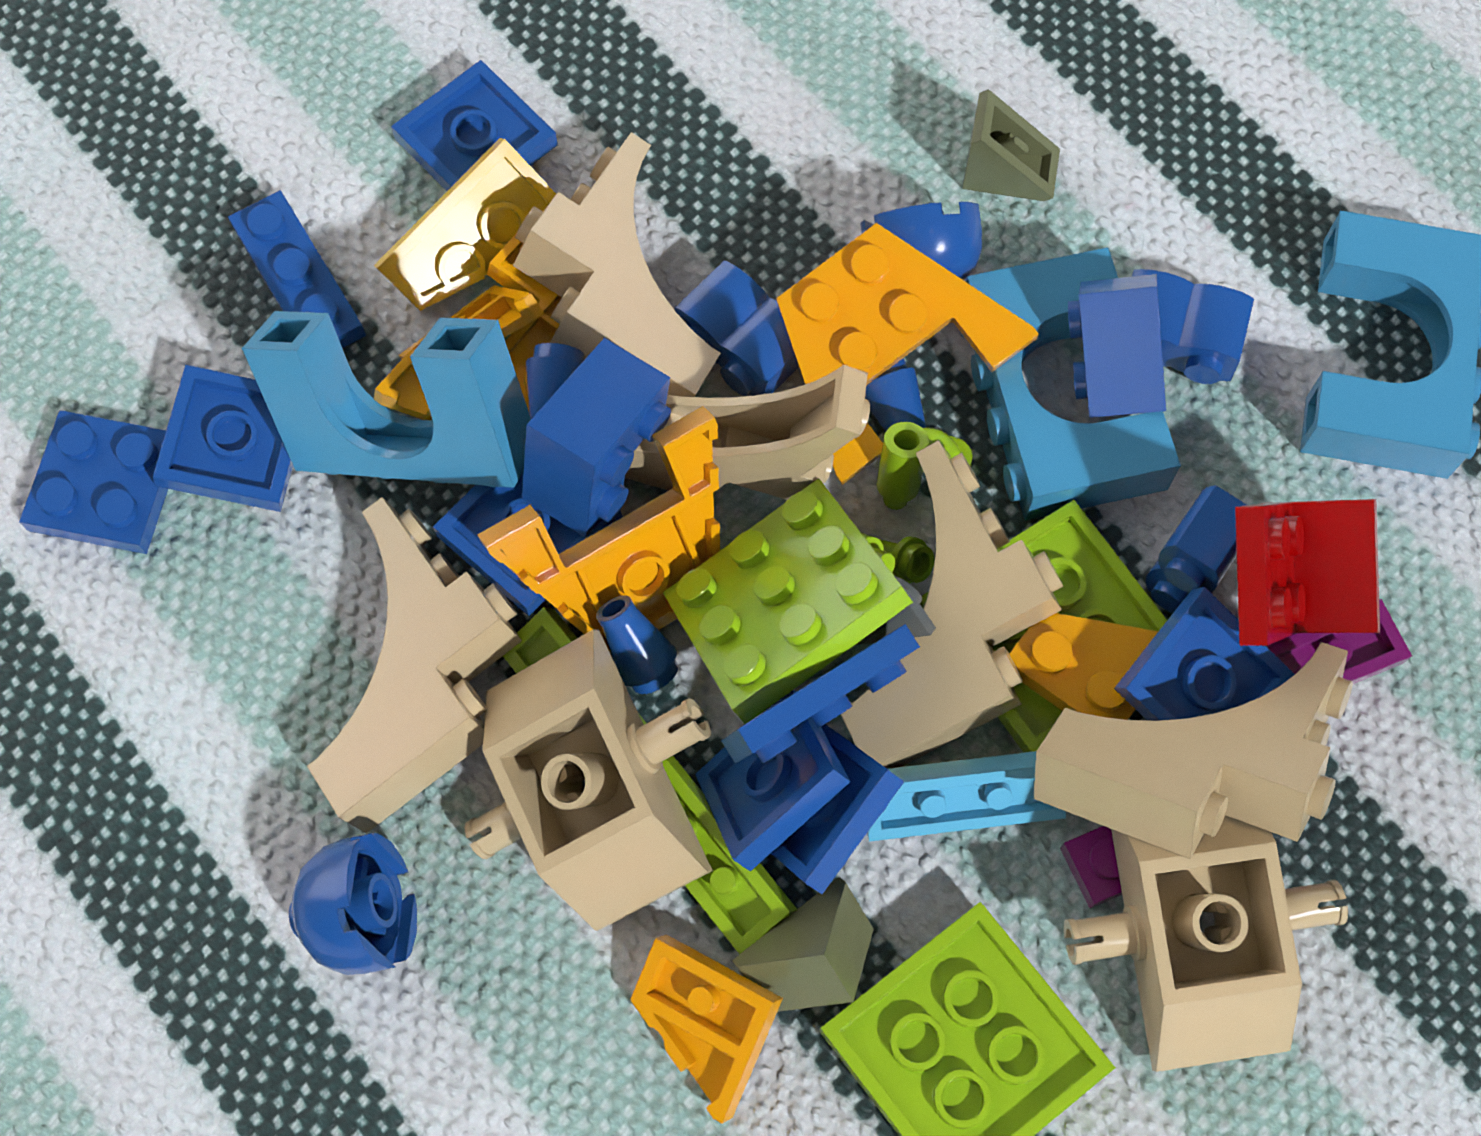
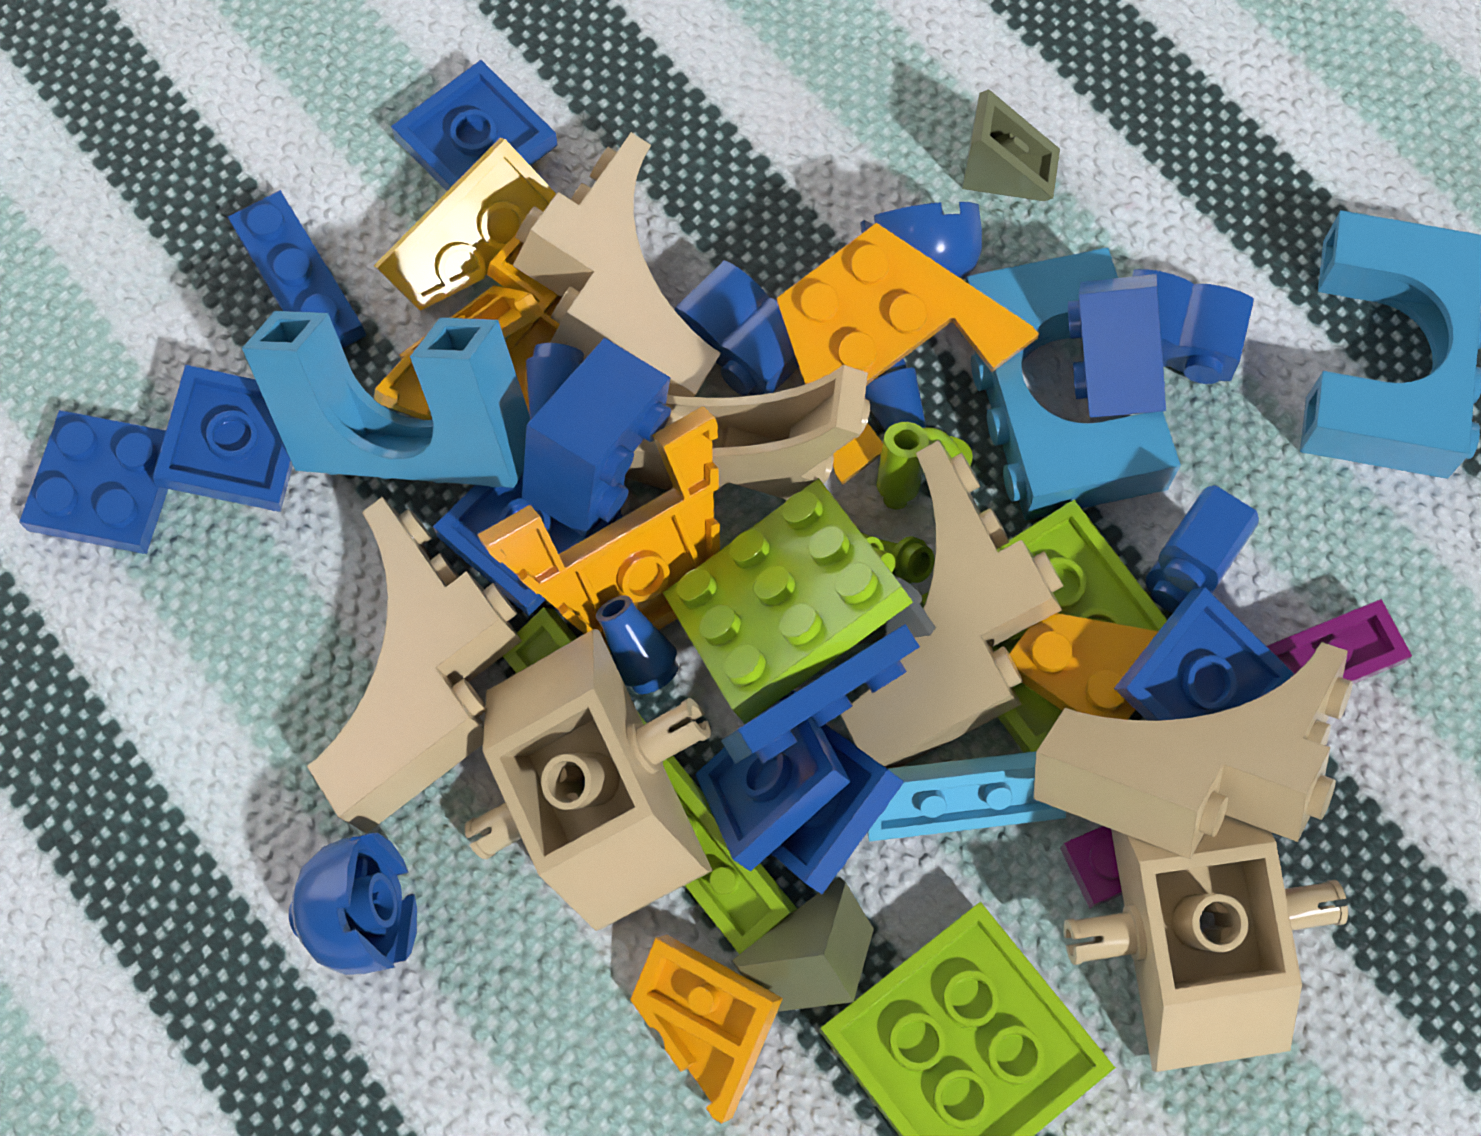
red plate [1235,499,1380,646] -> none

